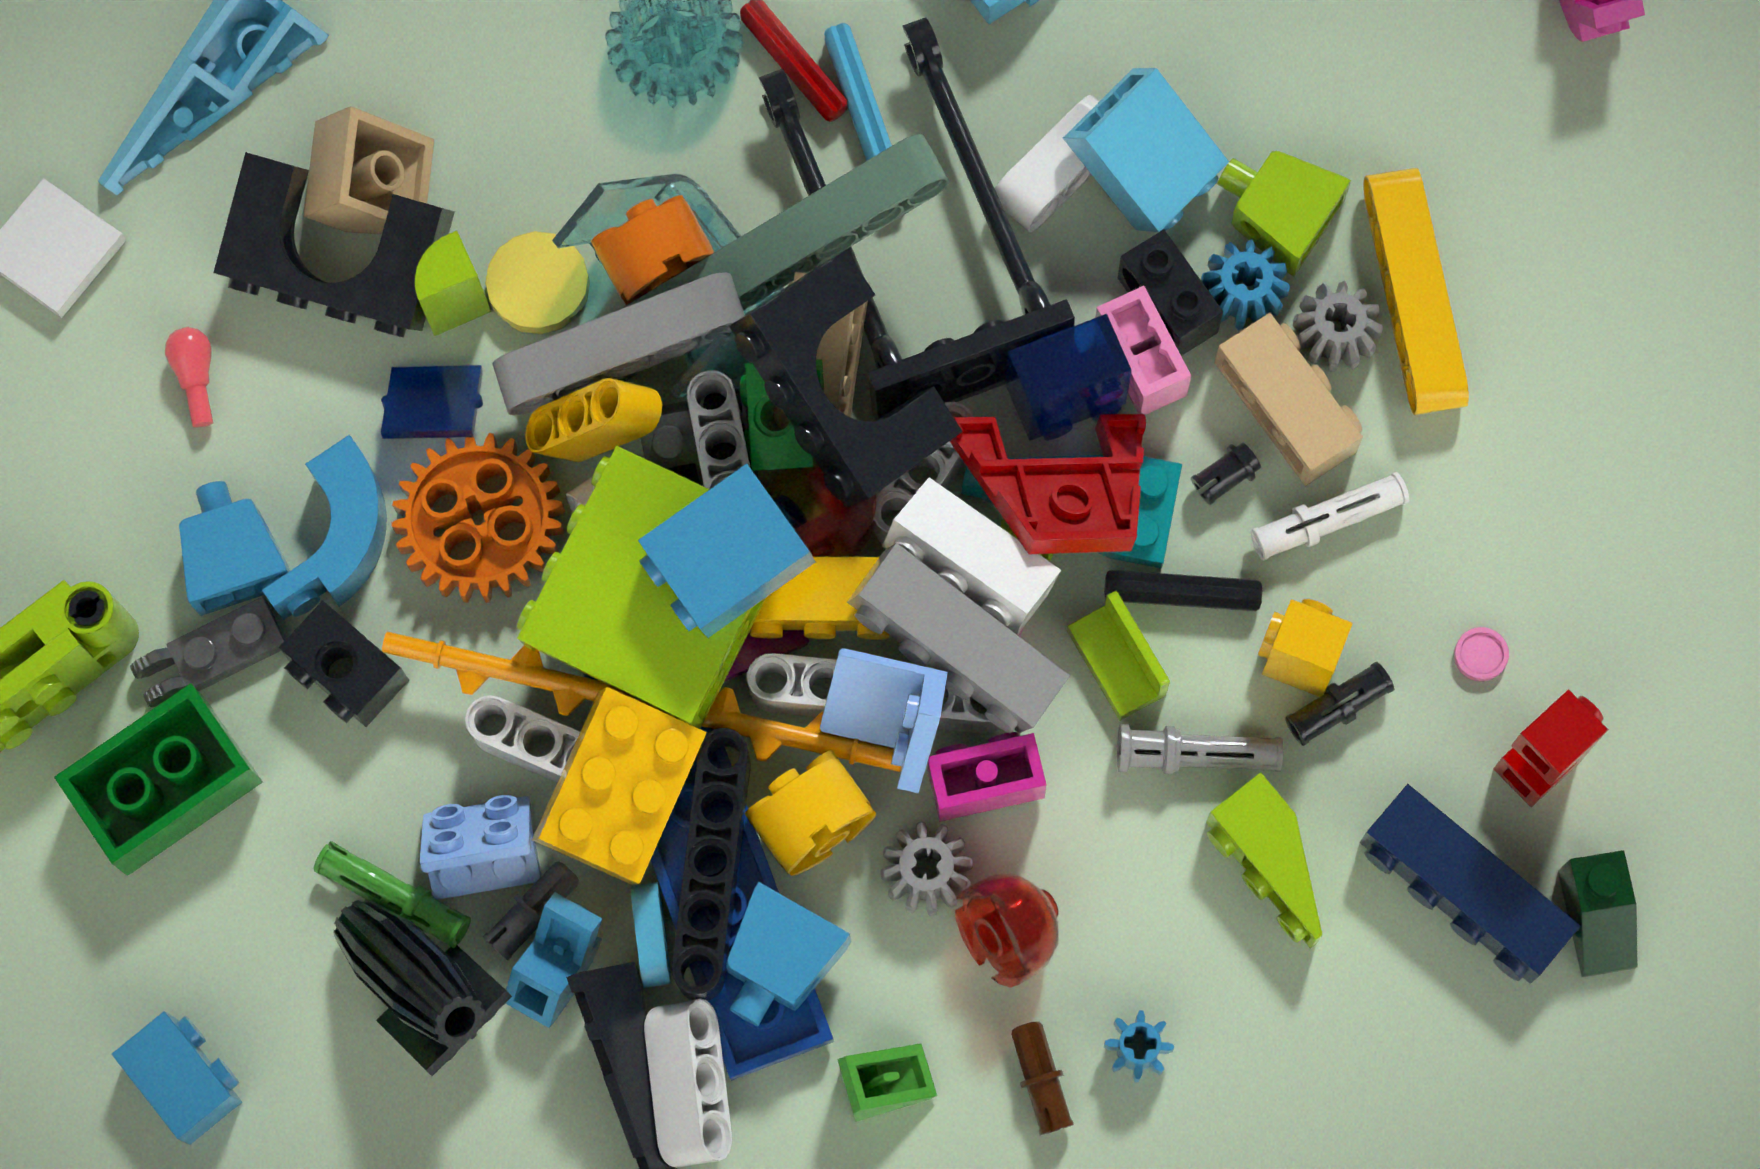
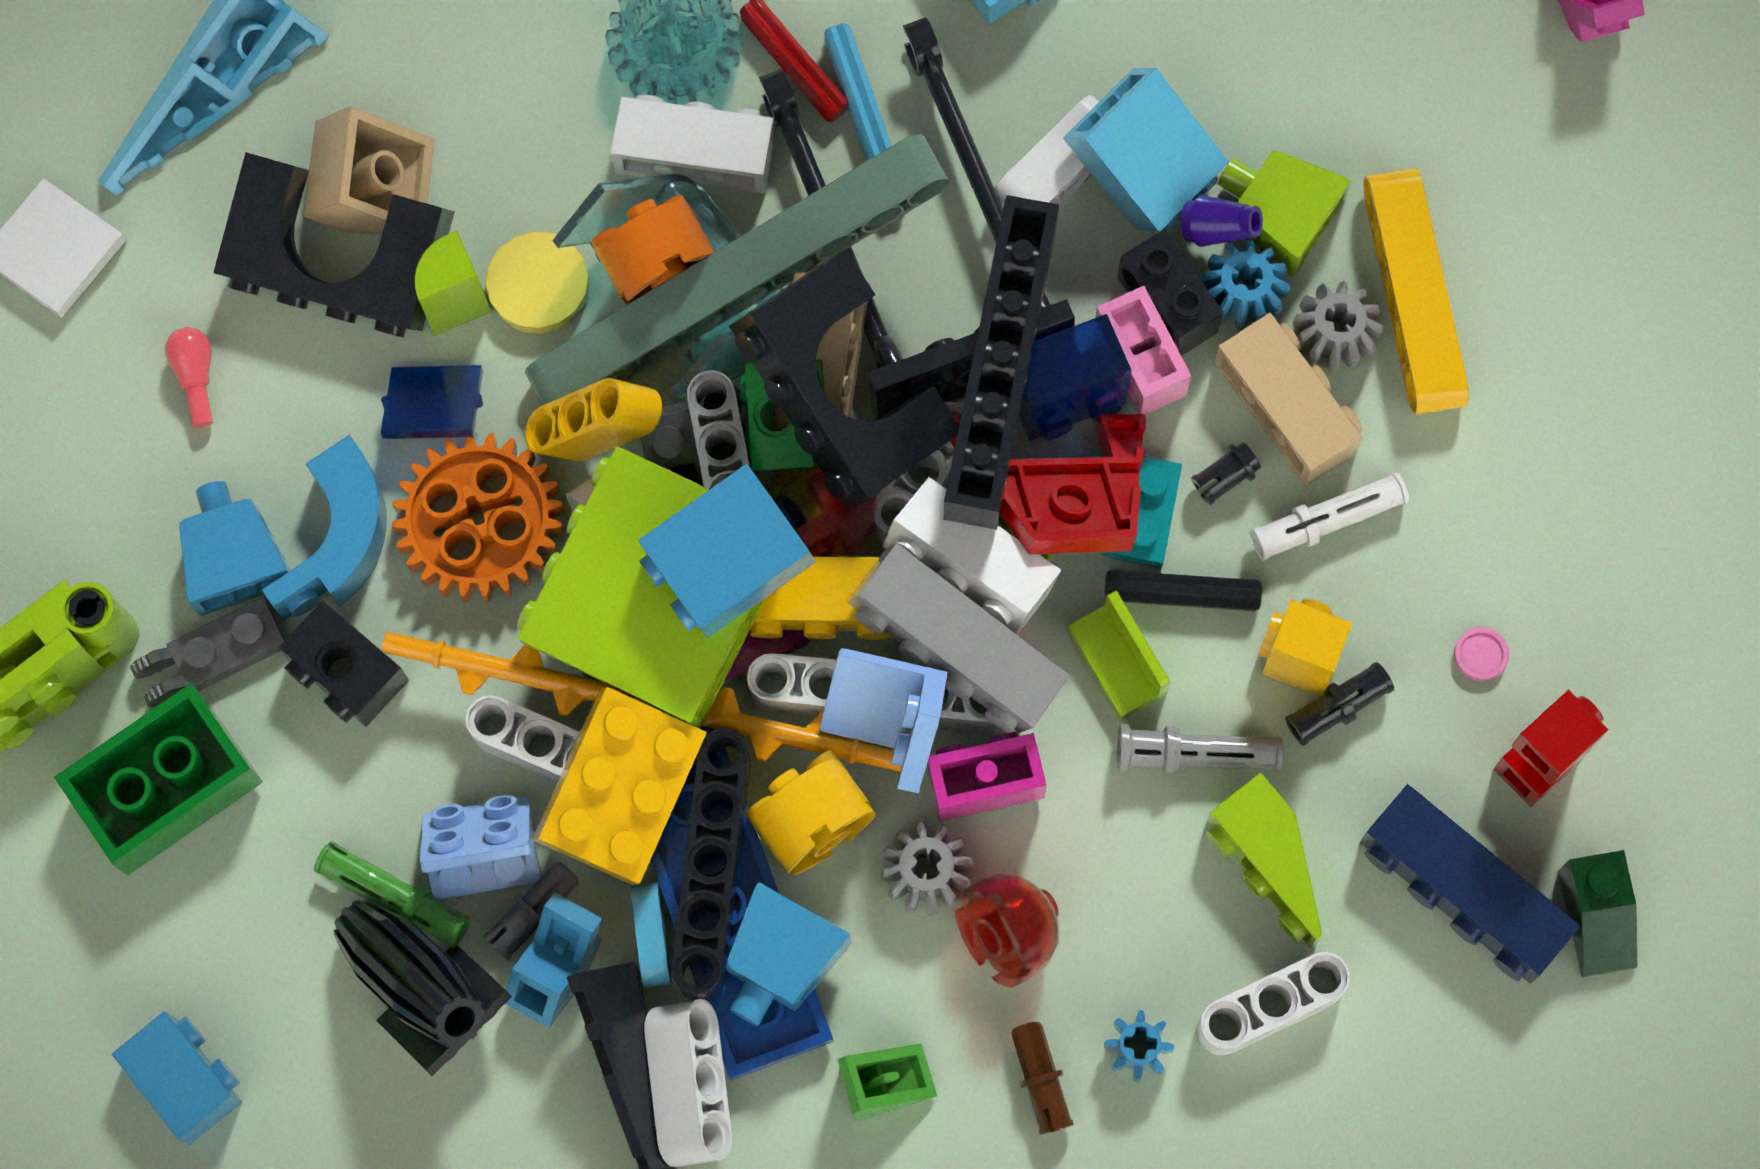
light grey beam [492,272,744,416] -> none
none -> white brick [610,95,776,194]
none -> black brick [943,195,1059,530]
none -> dark purple cone [1181,195,1263,247]
none -> white beam [1197,952,1350,1056]

